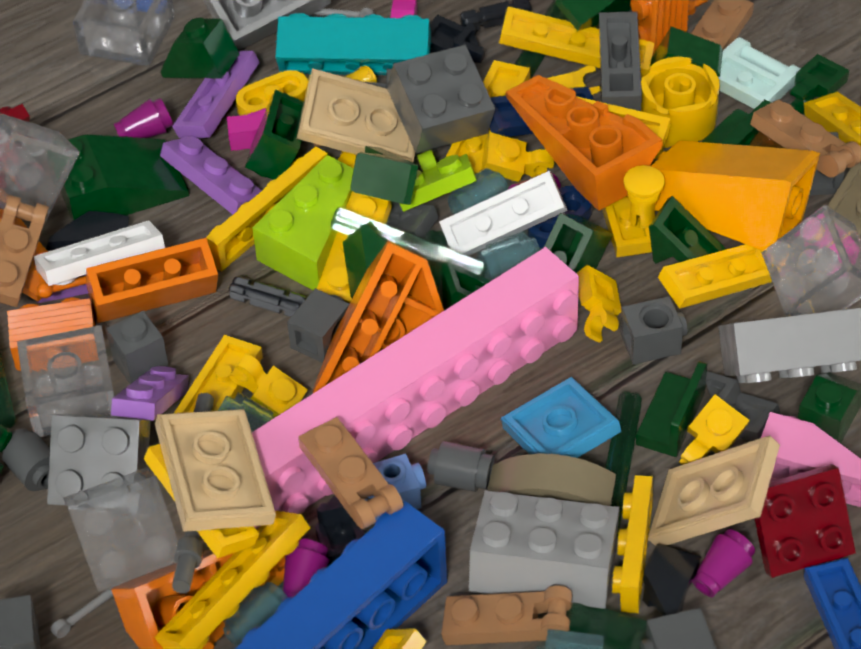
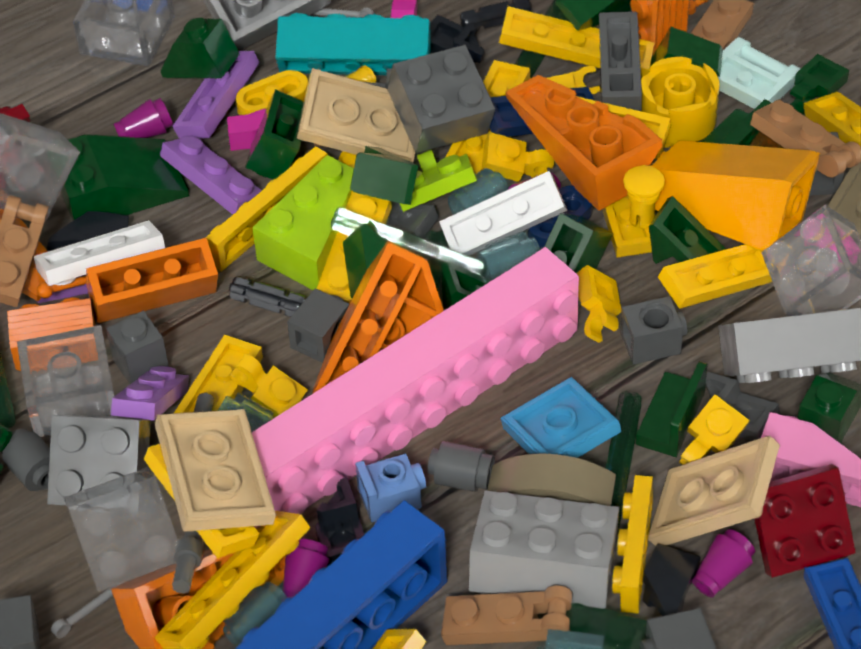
medium nougat plate [298,417,403,529] -> none

